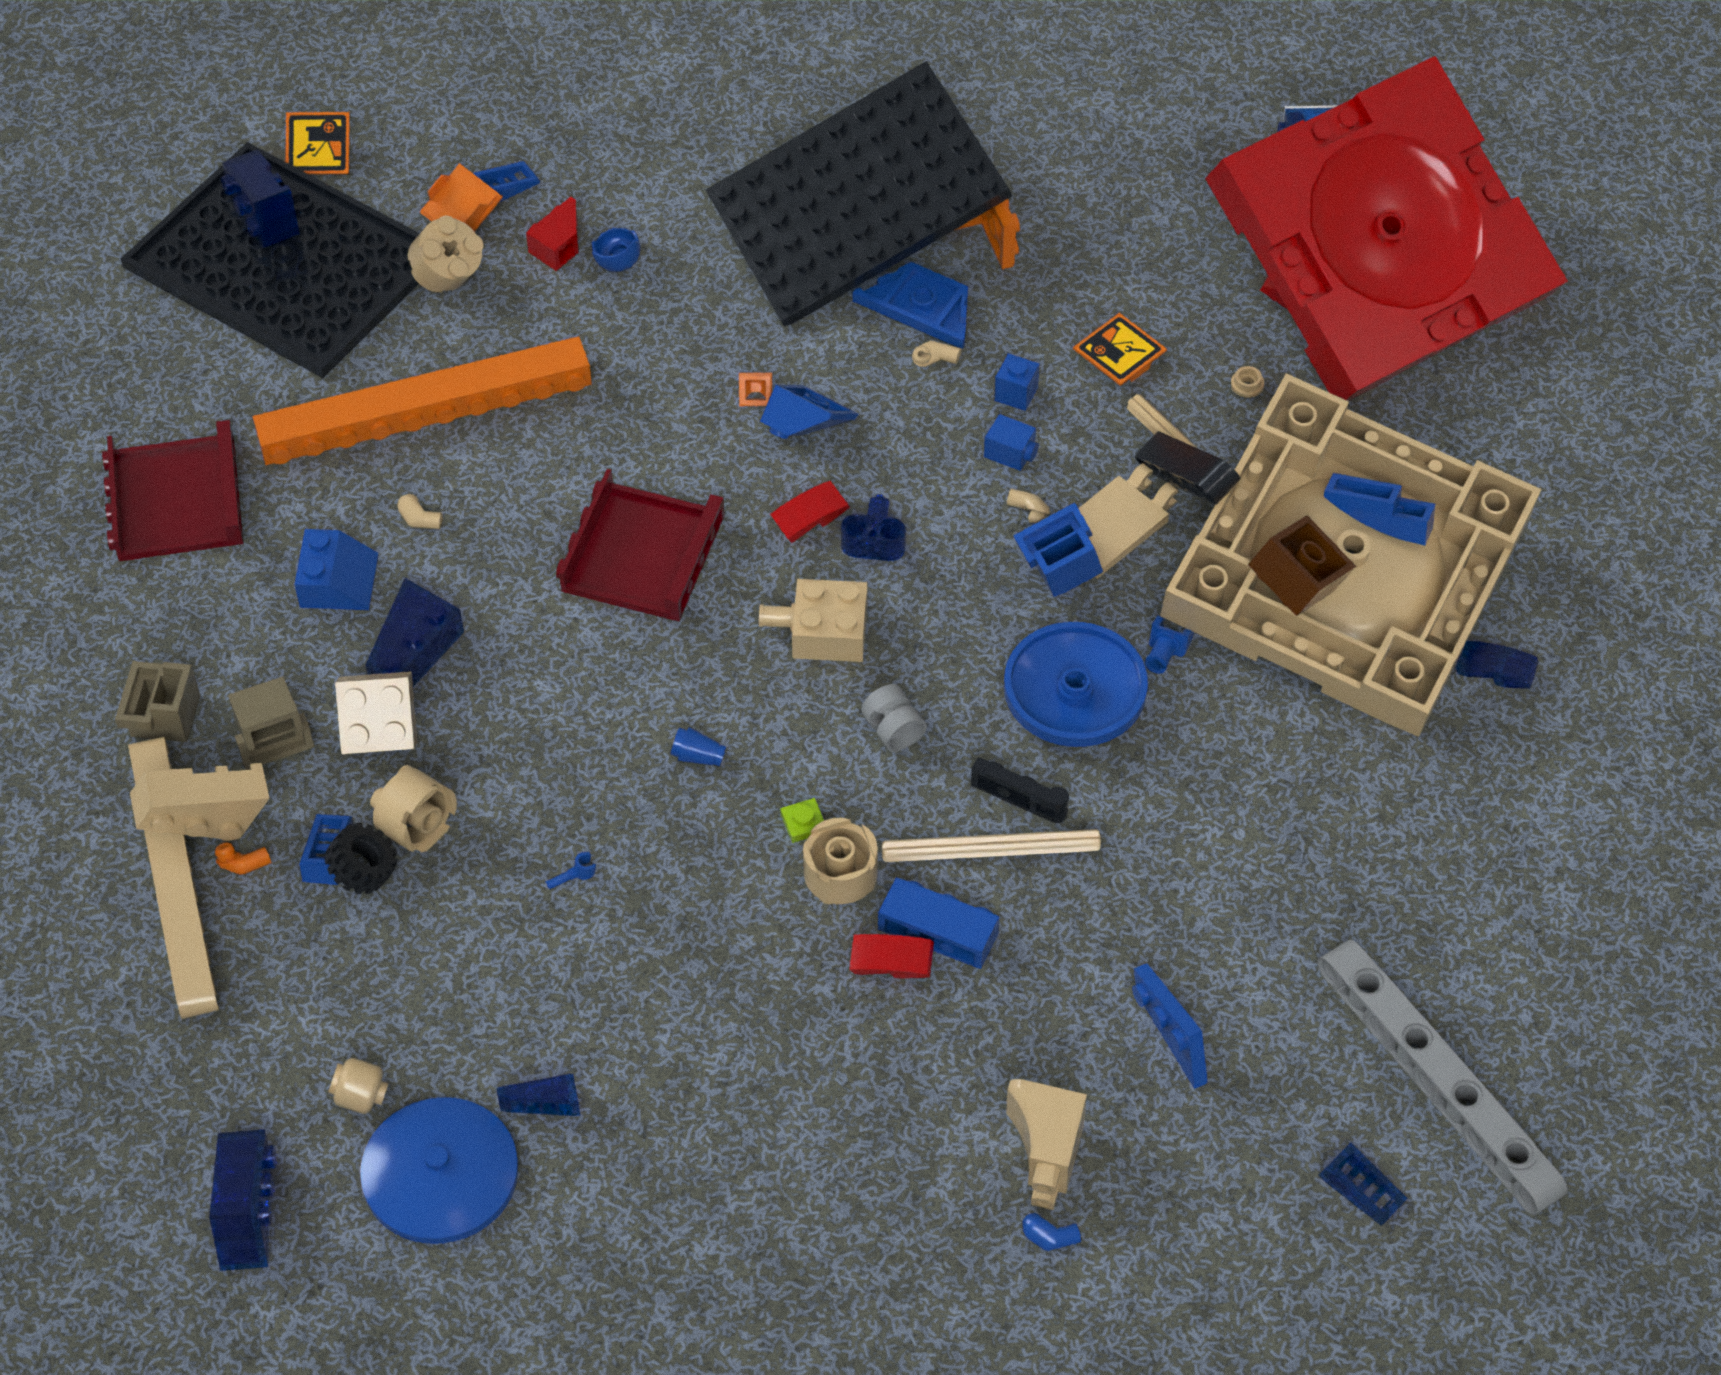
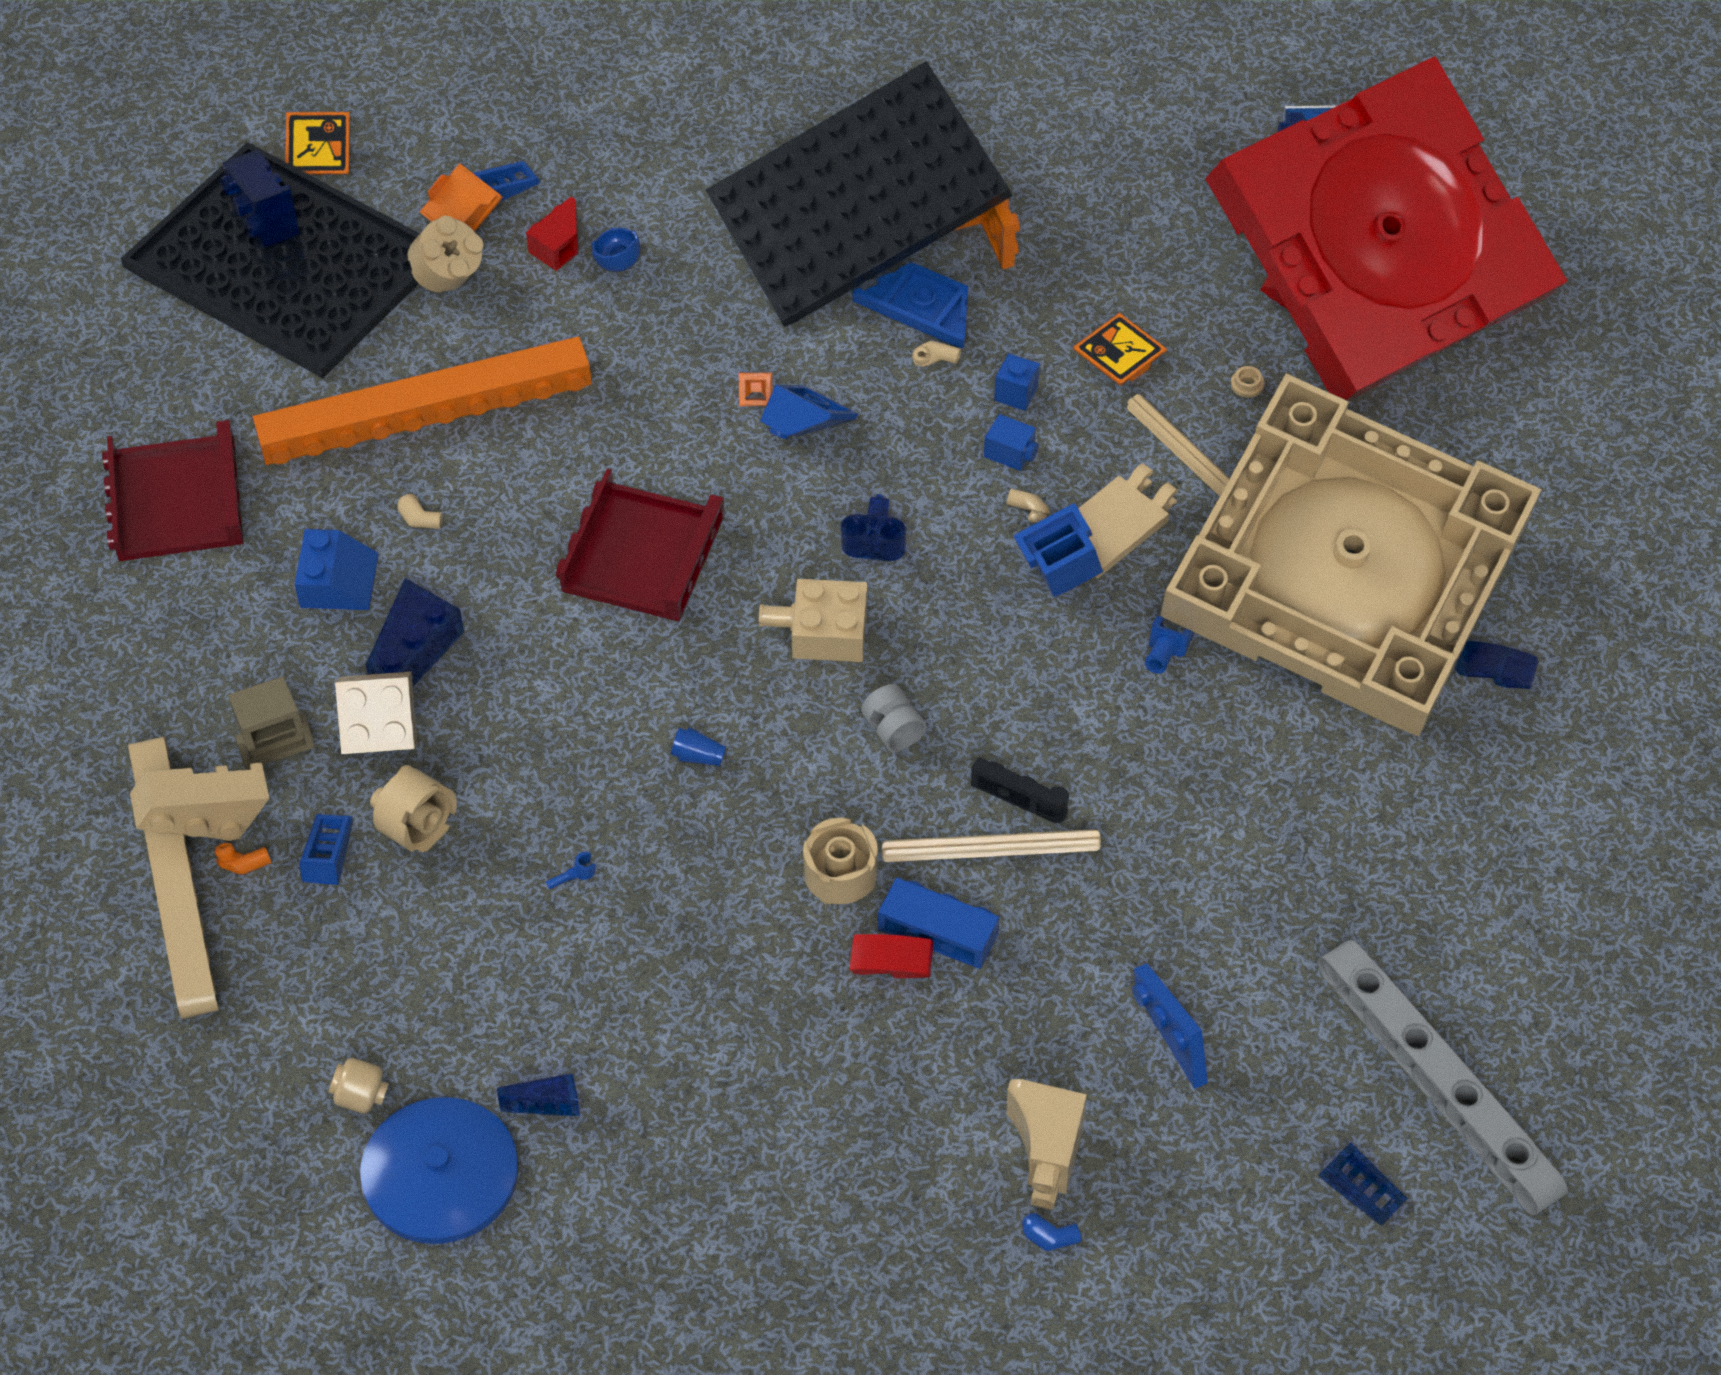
dark tan plate [115,661,200,742] -> none
clear blue wedge [209,1129,276,1271] -> none
black tyre [325,823,398,894] -> none
red slope [770,480,850,543] -> none
lime plate [780,798,824,843] -> none
blue dish [1004,622,1148,747] -> none
black beam [1134,431,1241,505] -> none
reddish brown brick [1248,515,1356,616] -> none
blue slope [1324,473,1436,546] -> none

